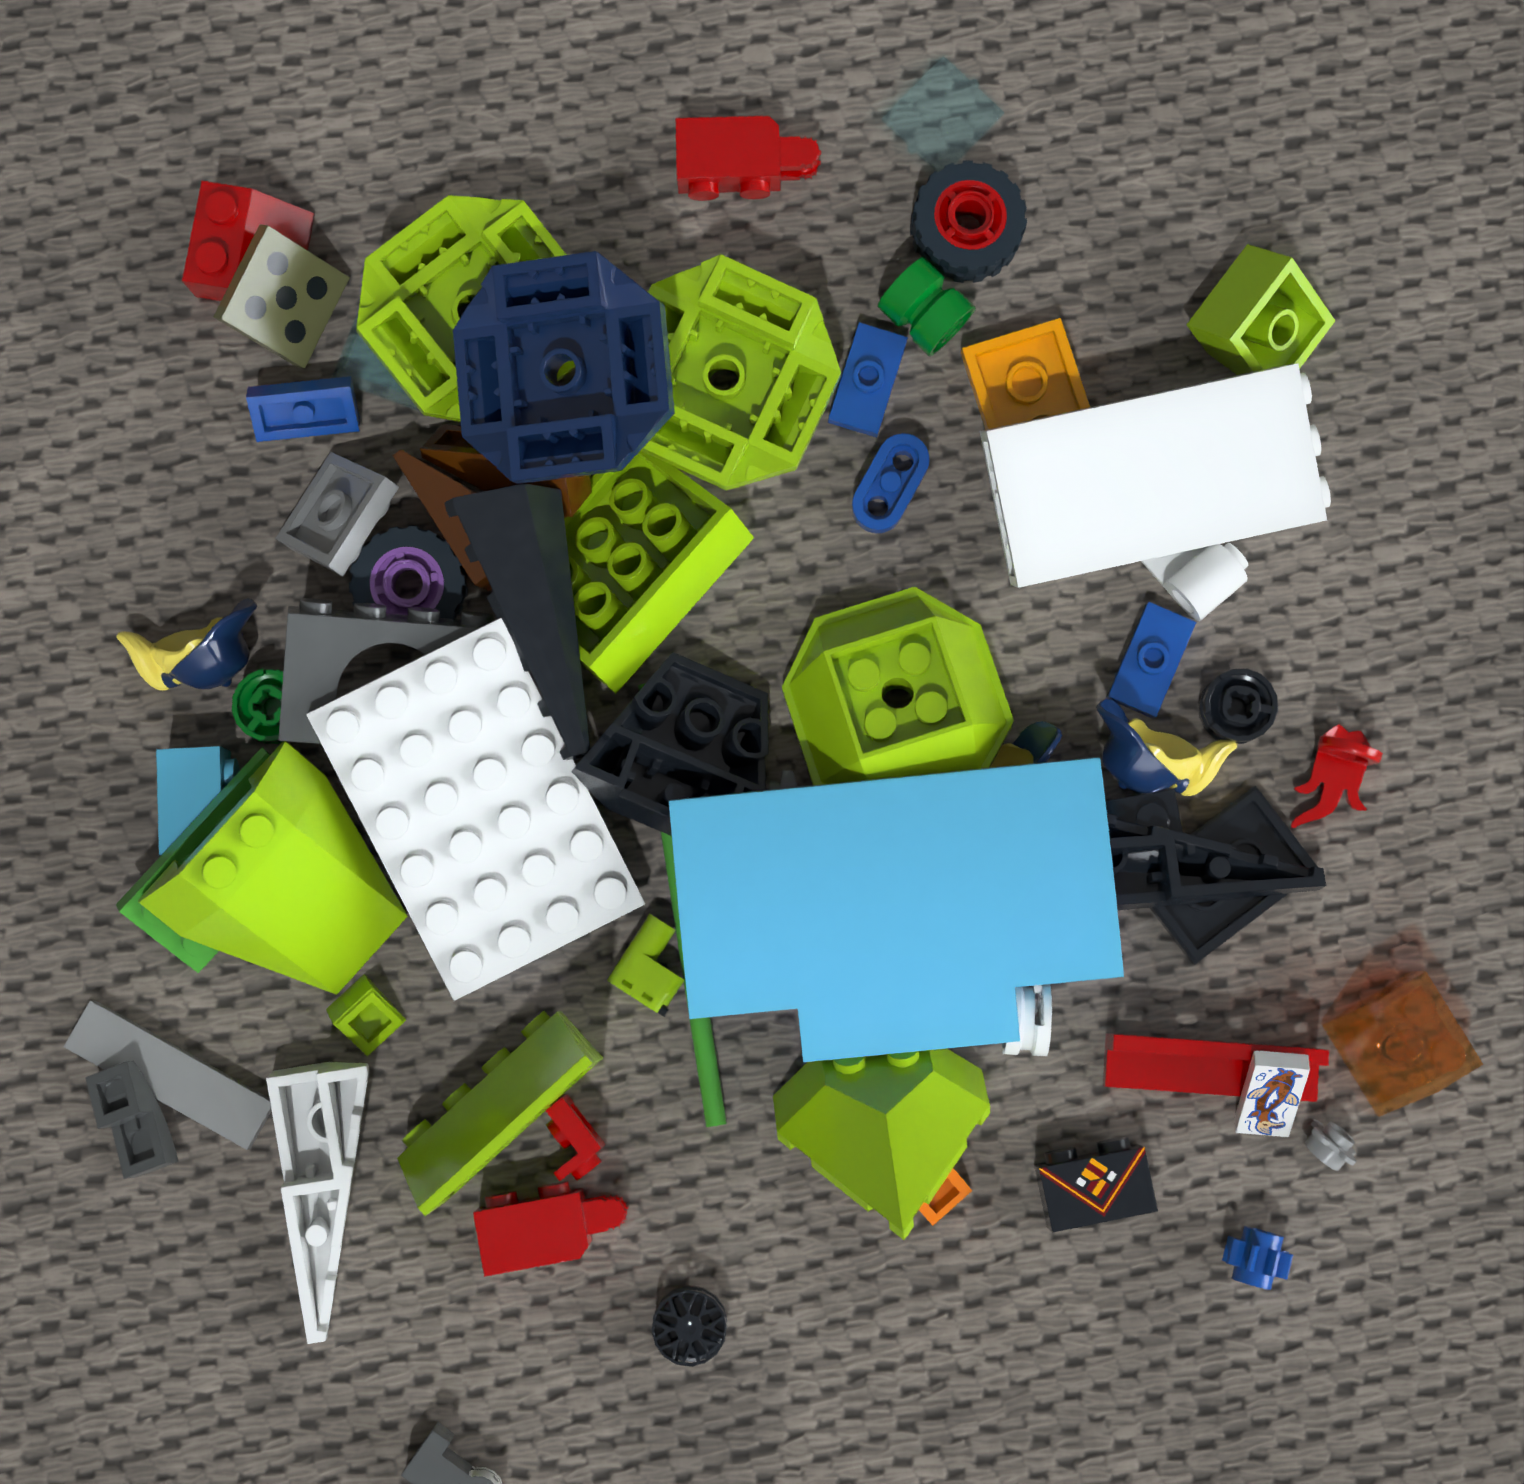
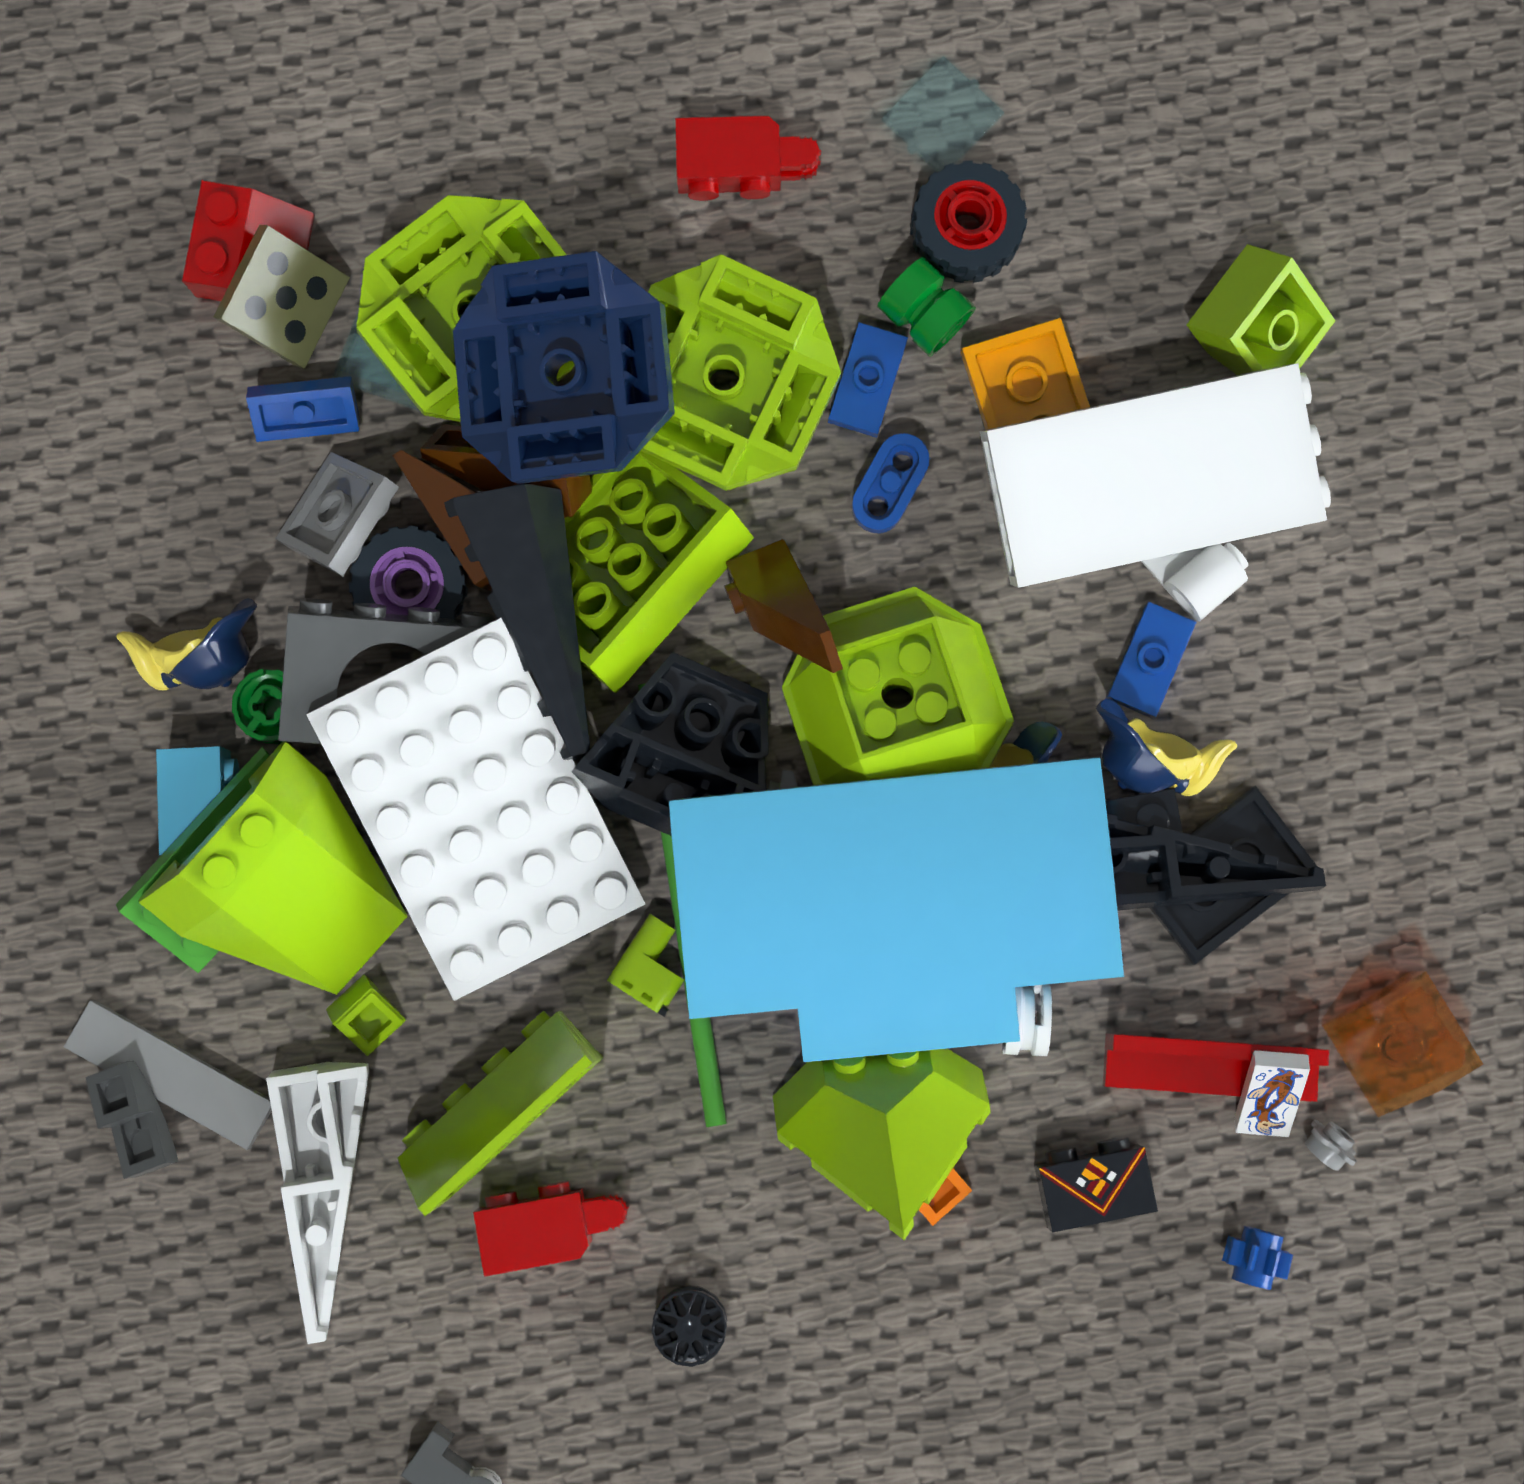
red bracket [545,1094,606,1181] -> none
black wheel [1198,668,1278,744] -> none
red piece [1291,724,1383,828] -> none
none -> reddish brown slope [724,539,843,673]

